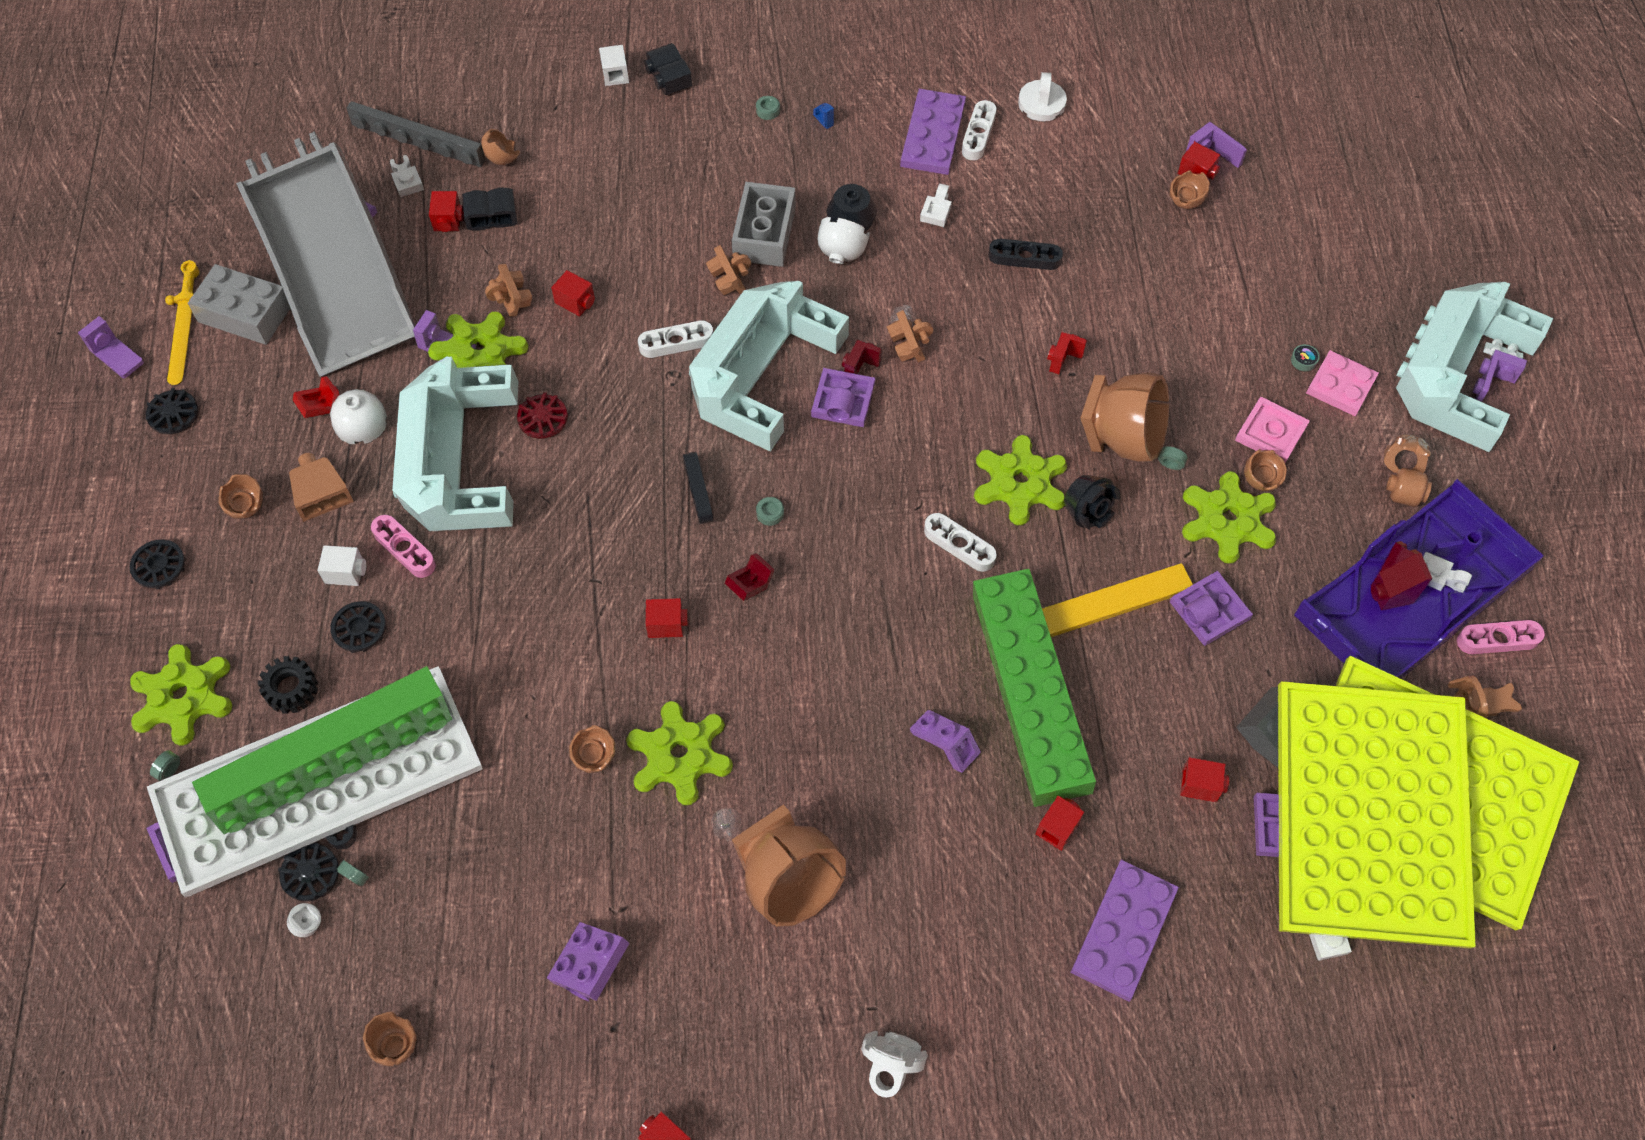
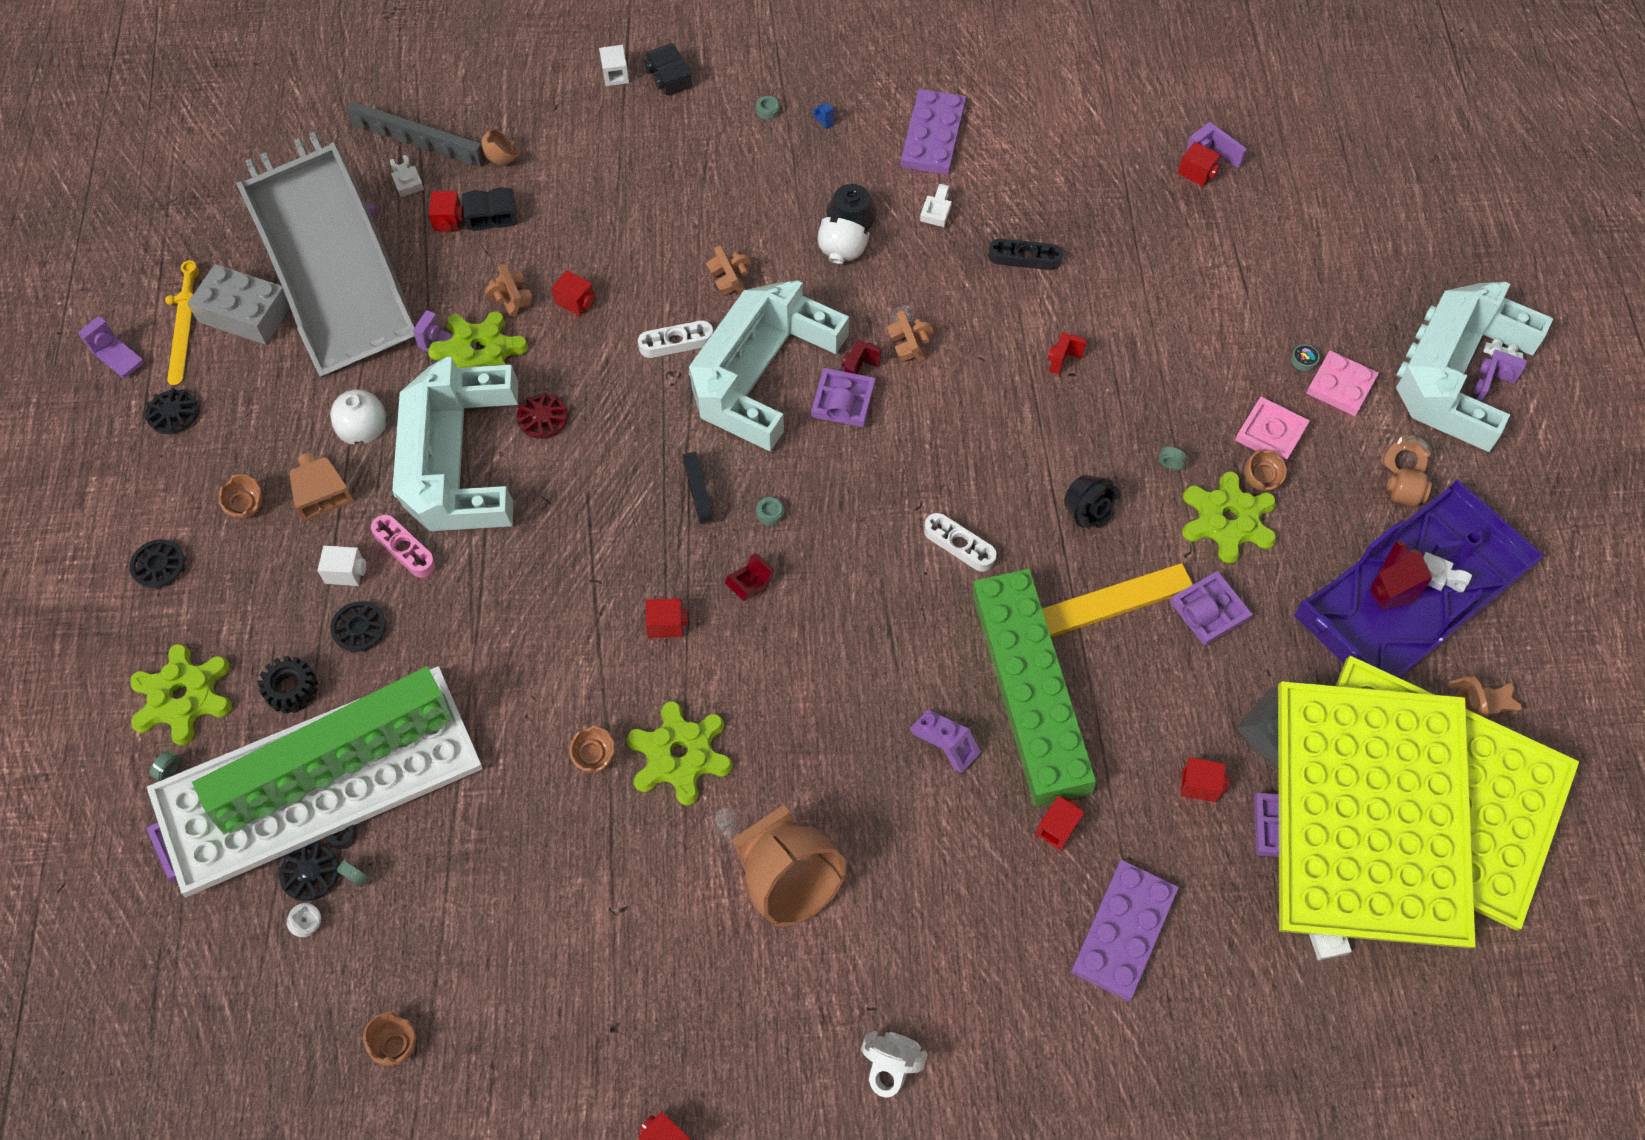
red bracket [292,376,339,418] -> none
medium lavender plate [547,922,629,1001] -> none
light grey brick [732,182,796,267] -> none
white beam [962,100,996,161] -> none
lime plate [974,435,1067,525] -> none
white tile [1018,72,1067,121] -> none
nougat plate [1081,372,1169,462] -> none
nougat hair [1169,170,1210,209] -> none
bright pink beam [1457,620,1545,654] -> none

